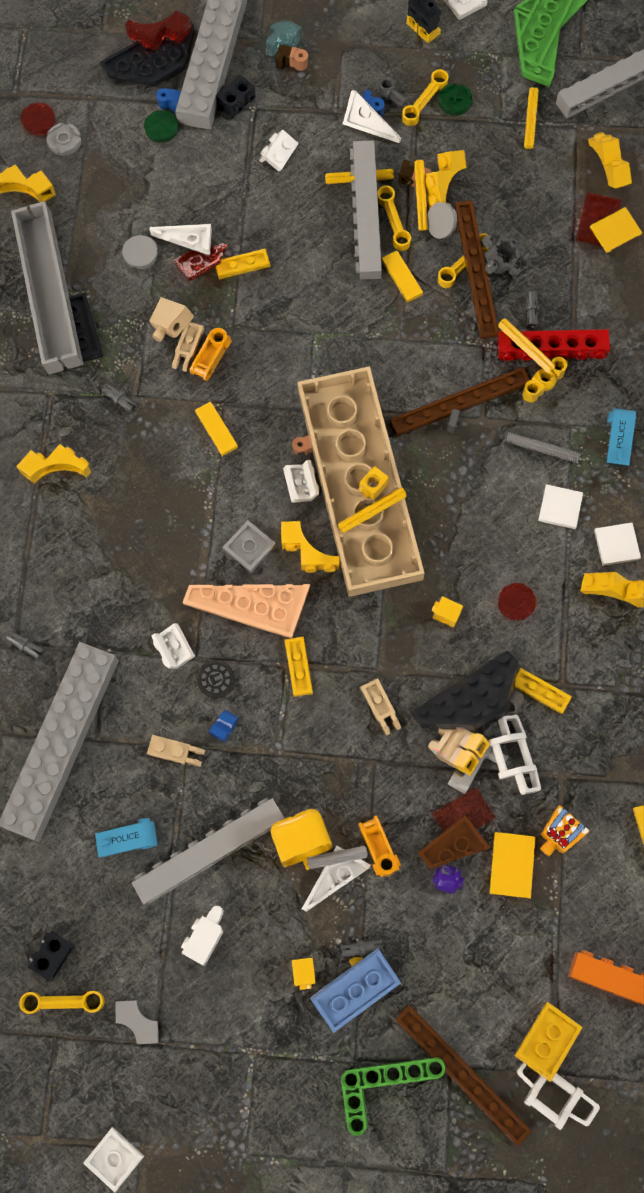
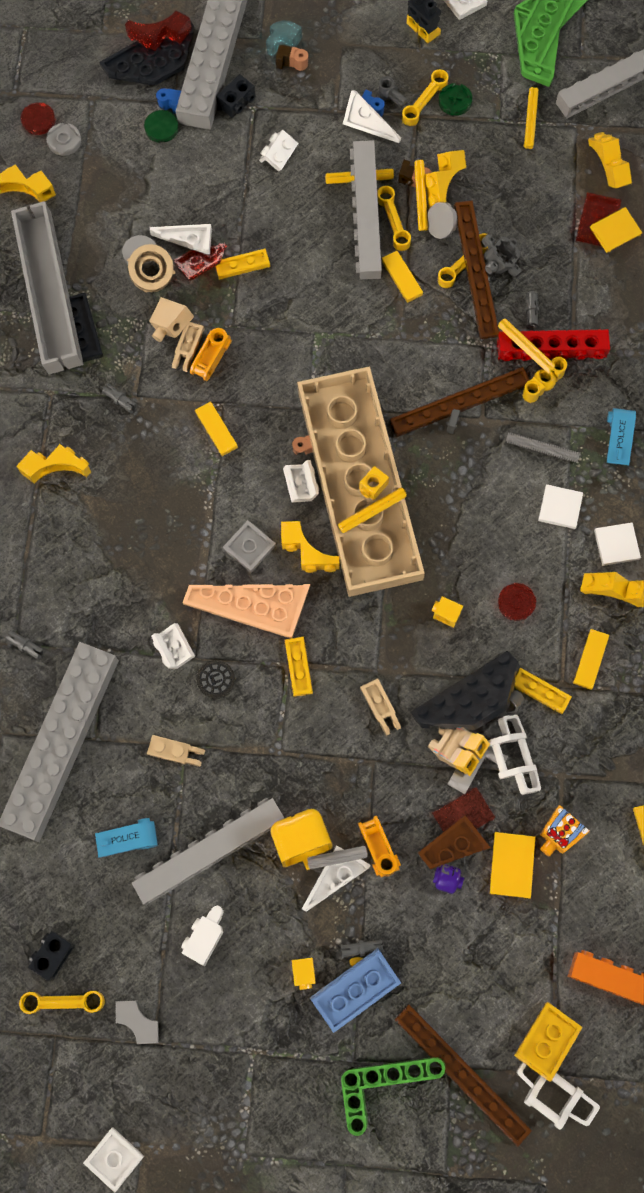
blue leg [209,710,239,743] -> none
none -> tan piece [127,244,175,292]
none -> yellow tile [573,629,609,690]

